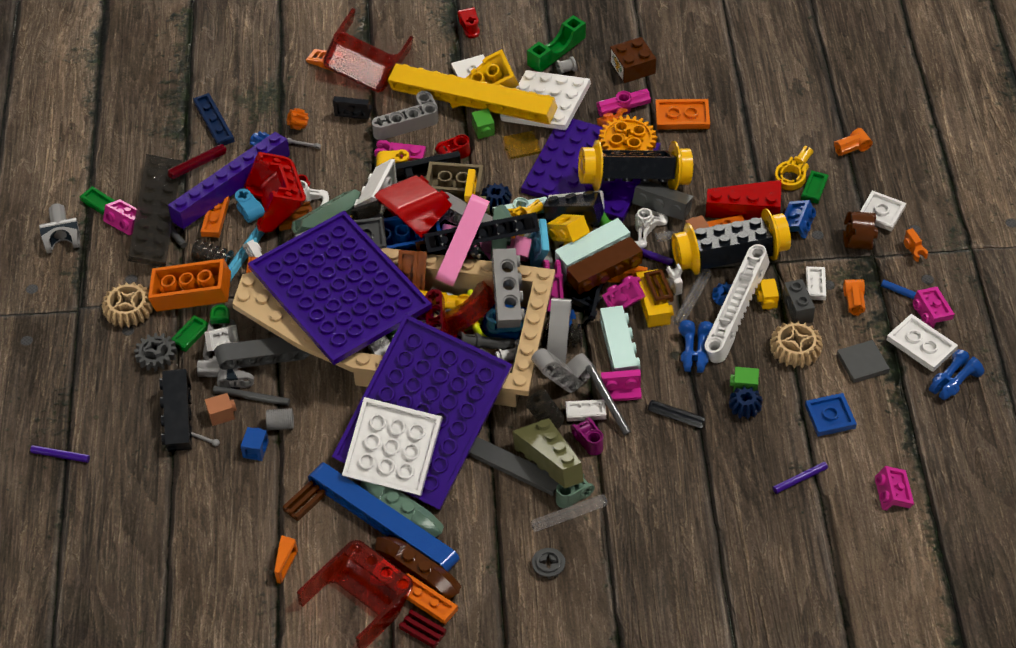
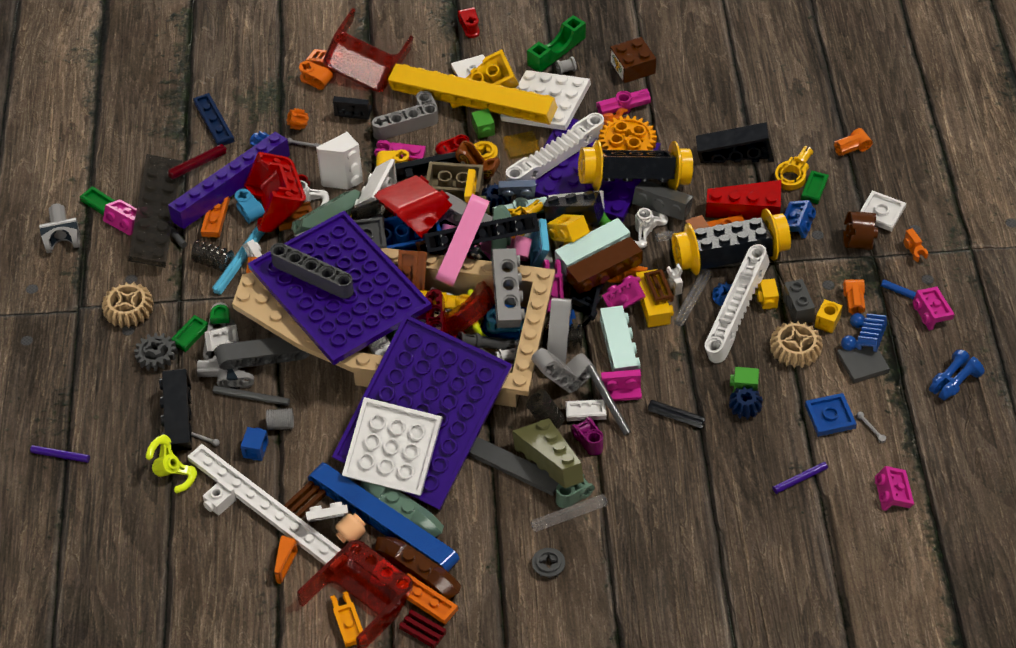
orange brick [148,258,231,312] -> none
nougat brick [205,393,237,426] -> none
dark purple bar [641,248,675,266] -> none
orange plate [655,99,710,130] -> none
blue piece [678,320,713,373] -> none
white plate [806,266,826,300] -> none
white plate [886,314,958,372] -> none
none -> neon yellow piece [146,435,197,493]
none -> white plate [187,444,347,571]
none -> white brick [203,478,236,516]
none -> dark grey beam [270,243,354,298]
none -> orange piece [299,61,333,90]
none -> white plate [306,502,348,523]
none -> white slope [316,132,363,190]
none -> light orange hinge [330,591,366,648]
none -> light nougat head [335,513,366,544]
none -> dark orange animal [455,141,500,179]
none -> yellow gear [473,141,498,160]
none -> sand blue plate [498,180,536,200]
none -> white gear [506,113,604,181]
none -> black wedge [696,122,774,163]
none -> yellow brick [814,299,843,333]
none -> blue gear [841,313,887,352]
none -> light grey hinge [856,412,886,443]

